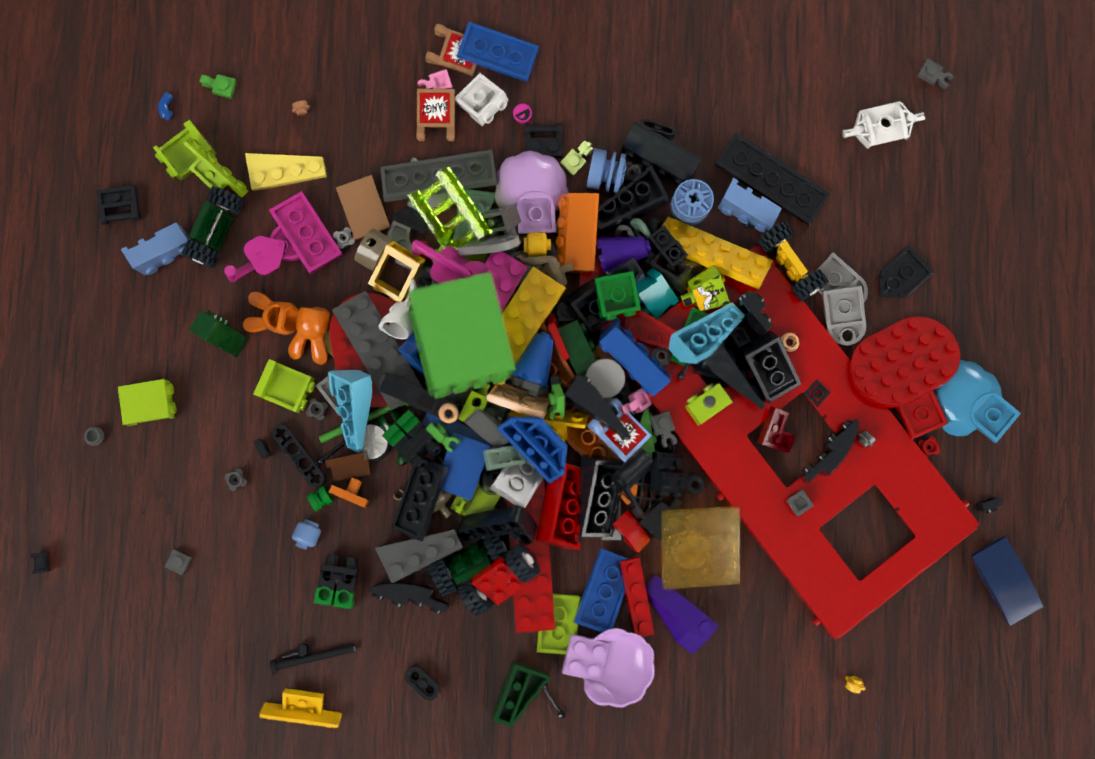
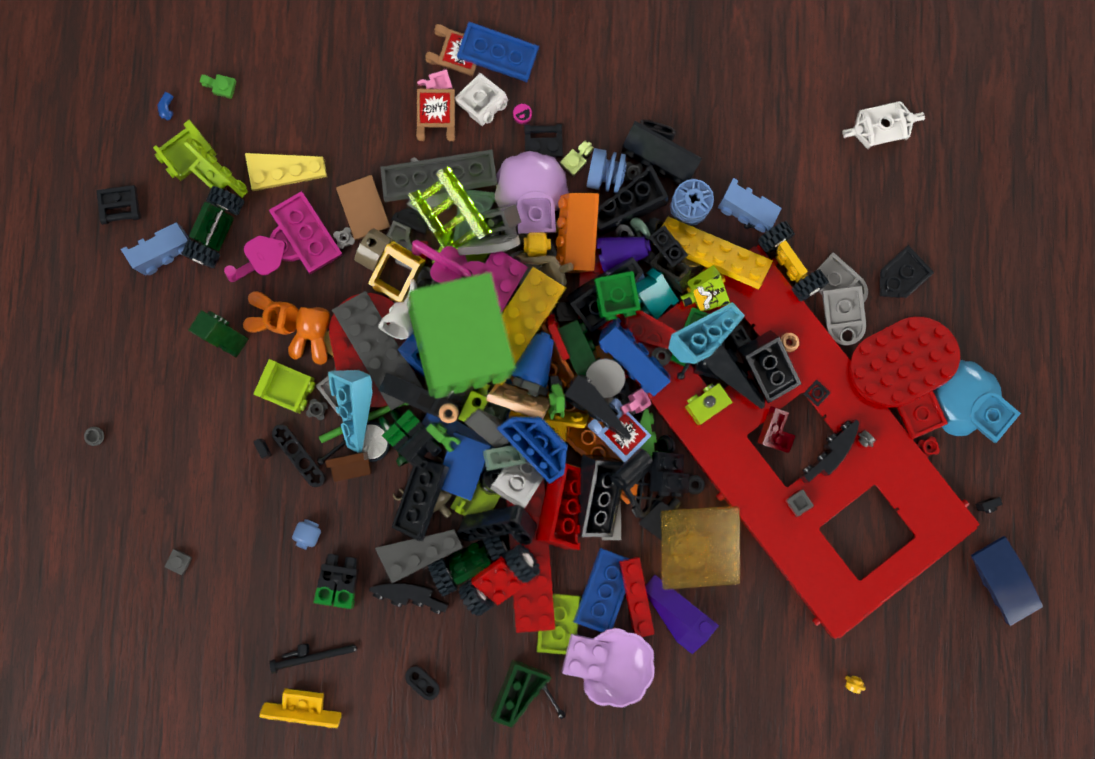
black bush [30,552,51,574] -> none
lime panel [118,379,176,426] -> none
dark grey plate [224,469,247,491] -> none
nougat plate [292,100,310,116] -> none
green wheel [307,485,333,512] -> none
orange tile [329,478,370,509] -> none
red slope [612,511,651,554] -> none
dark grey plate [649,411,677,448] -> none
black plate [714,132,831,226] -> none
black plate [736,290,772,336] -> none
dark grey plate [917,58,954,89] -> none

